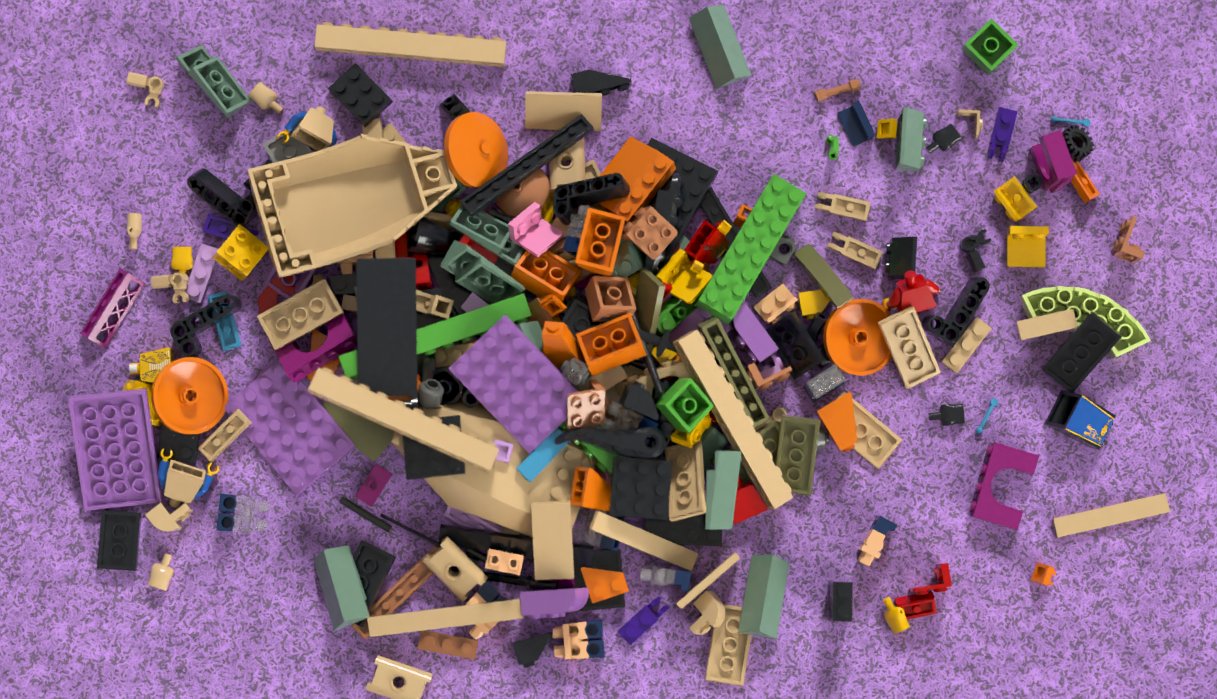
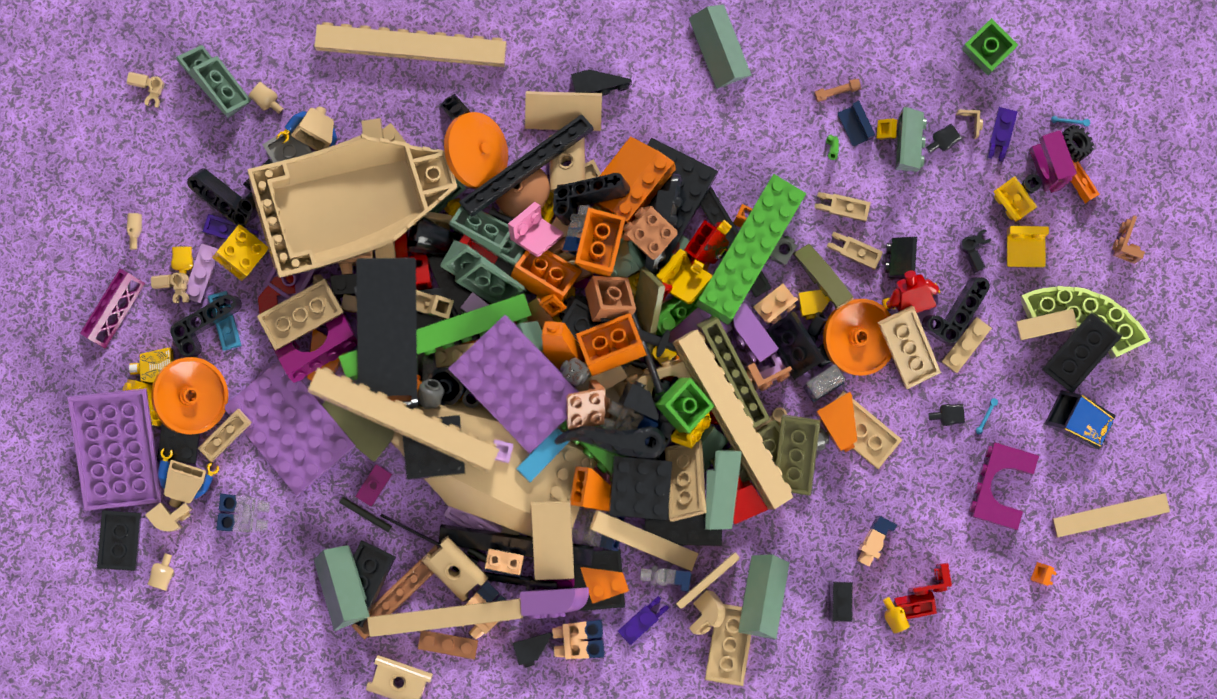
black plate [328,63,393,127] -> none

